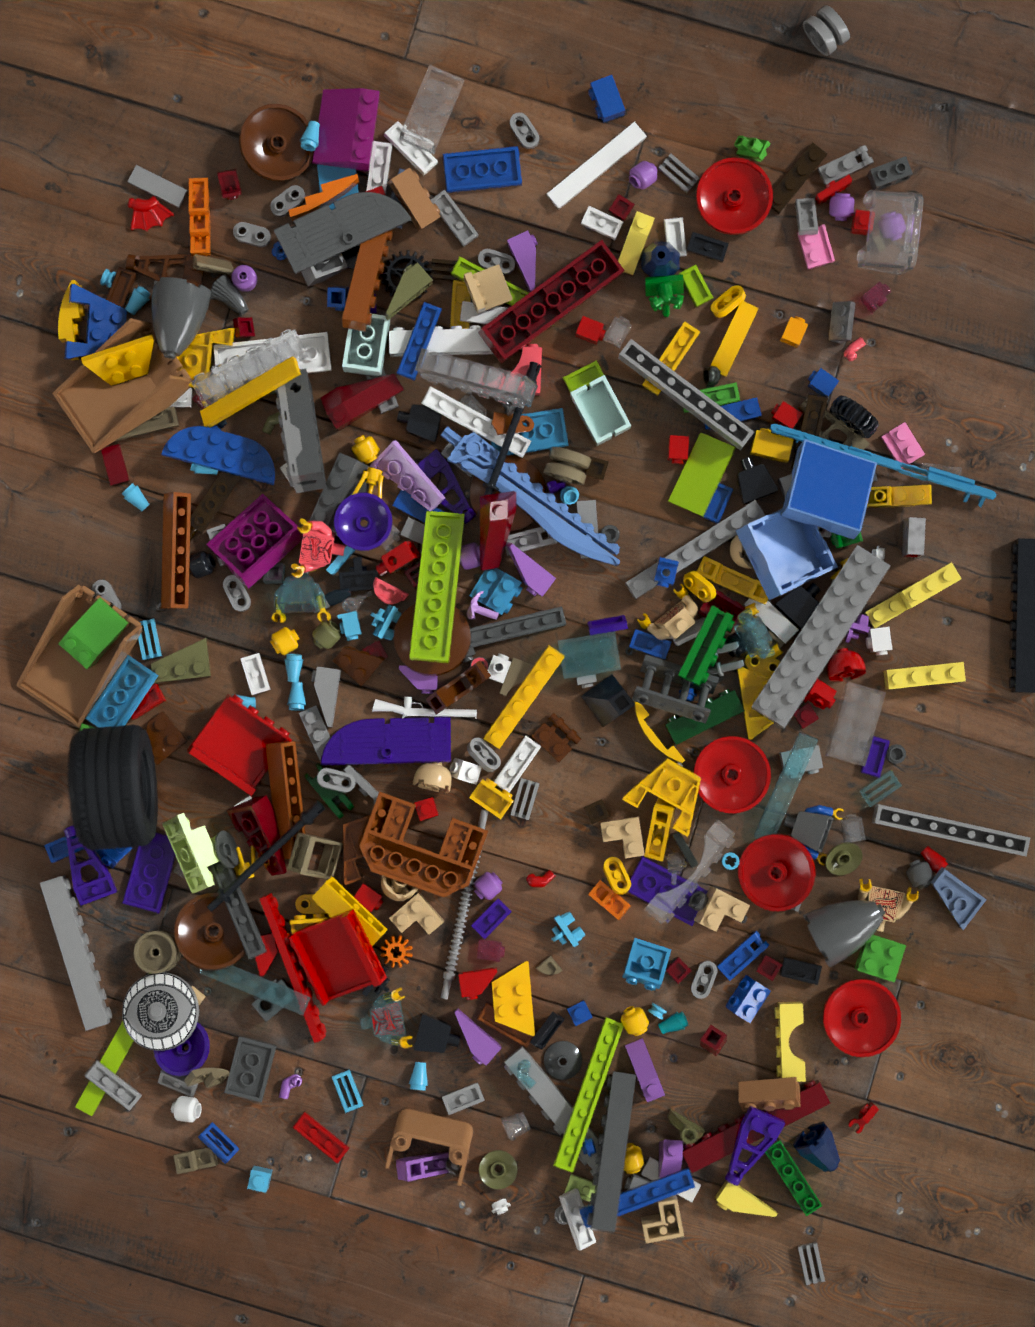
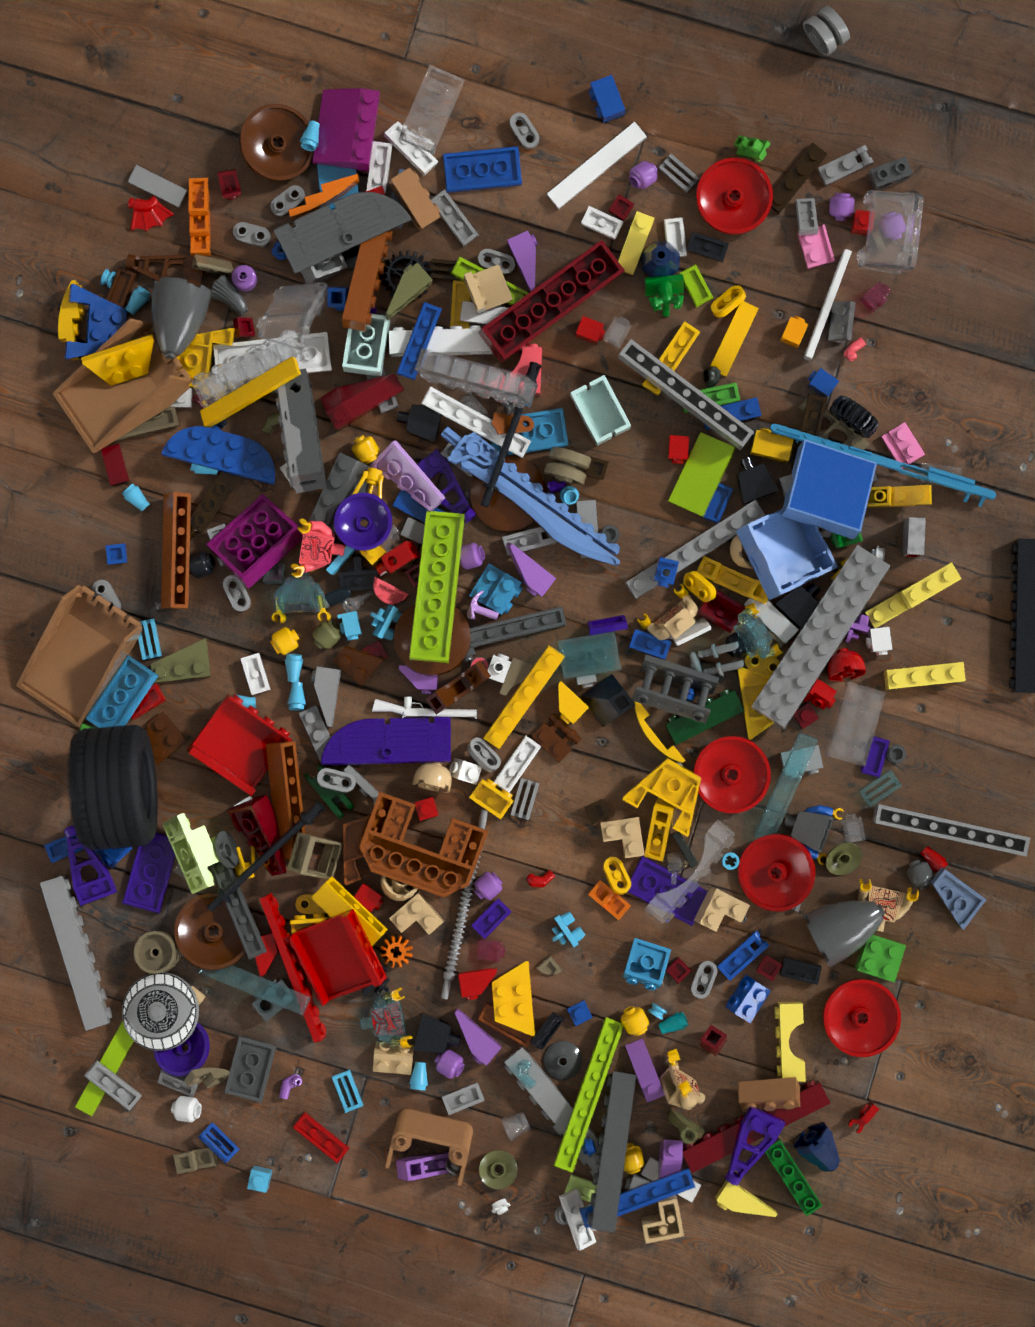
bright green slope [59,598,129,669] -> none
dark red wedge [480,491,516,570] -> none
lime tile [563,360,604,393] -> none
green brick [678,605,735,687] -> none
dark grey tile [689,891,708,911] -> none
red brick [771,401,803,429] -> none
light grey tile [798,1242,825,1285] -> none
red plate [815,175,853,205] -> none
none -> blue plate [106,543,128,565]
none -> clear windscreen [257,282,329,351]
none -> yellow brick [359,546,386,567]
none -> tan bracket [373,1041,414,1075]
none -> medium lavender head [435,1050,465,1079]
none -> yellow slope [558,681,589,724]
none -> tan torso [659,1049,705,1110]
none -> white tile [803,249,852,361]

